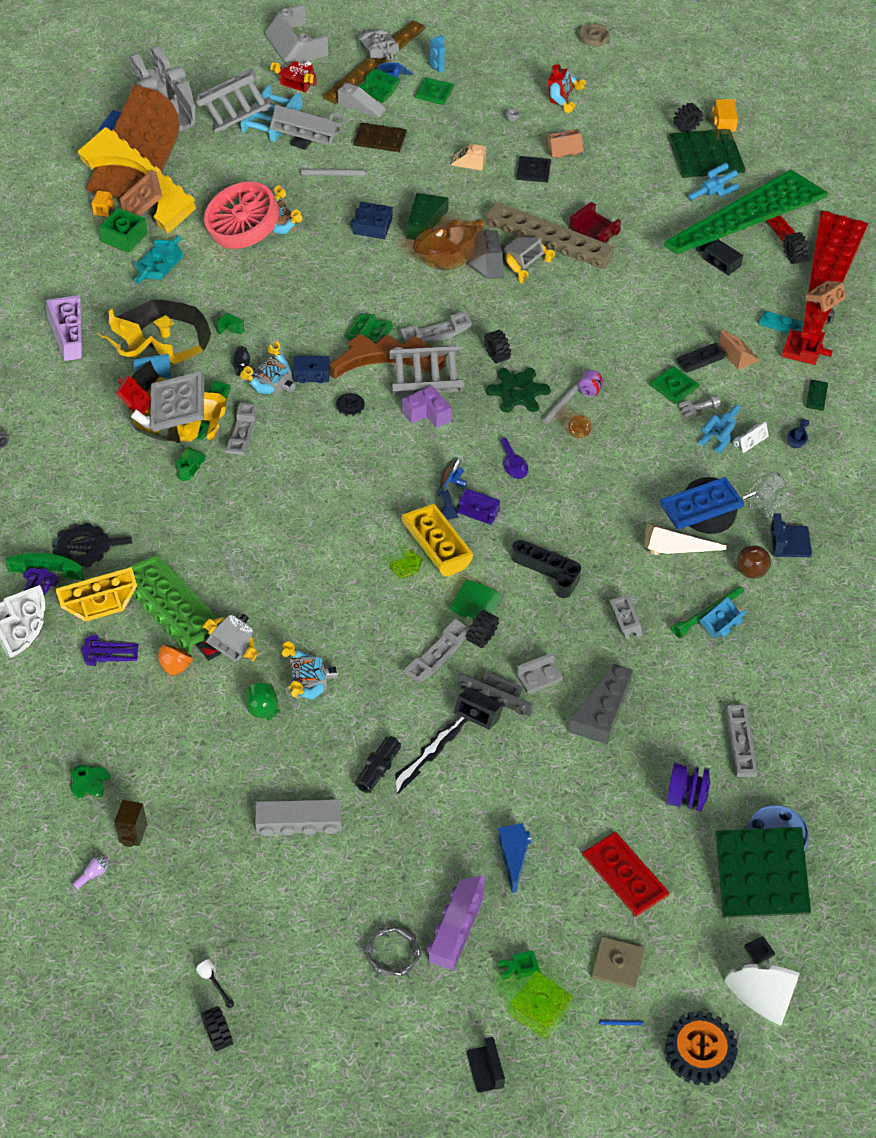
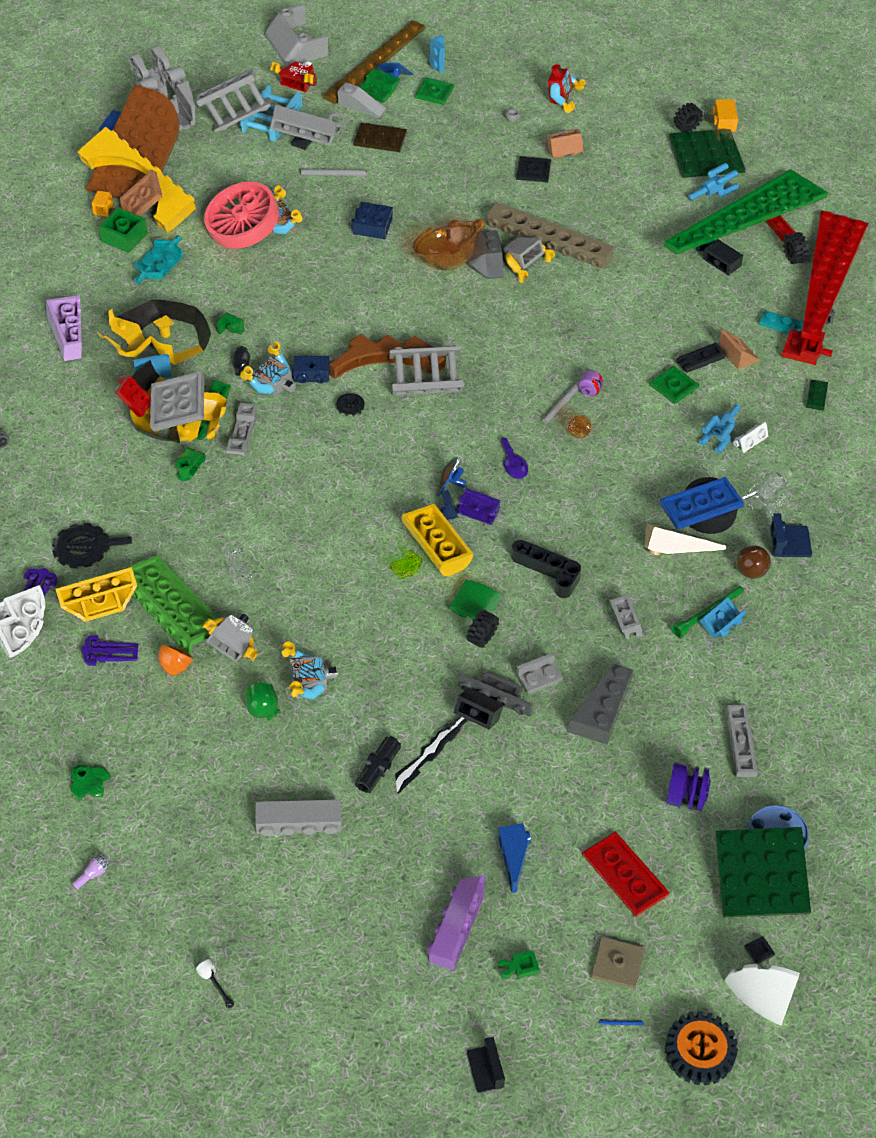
green slope [6,553,84,580] -> none
dark brown brick [115,800,147,847] -> none
white arm [131,410,151,429] -> none
black tile [197,639,222,661] -> none
black tyre [201,1006,233,1052] -> none
green slope [345,313,393,344] -> none
light grey plate [358,28,399,61] -> none
flat silver piece [360,924,426,978] -> none
light grey slope [400,311,472,343] -> none
medium lavender brick [402,386,452,428] -> none
light grey slope [403,619,470,683] -> none
dark green wedge [407,193,449,241] -> none
light nougat slope [451,144,486,170] -> none
black tyre [484,329,511,364] -> none
dark green plate [485,368,551,413] -> none
clear neon green brick [509,971,573,1040] -> none
dark red panel [569,202,621,243] -> none
dark tan plate [579,23,610,47] -> none
light grey hinge [679,395,720,419] -> none
dark blue piece [787,418,809,449] -> none
nougat bracket [806,281,846,312] -> none

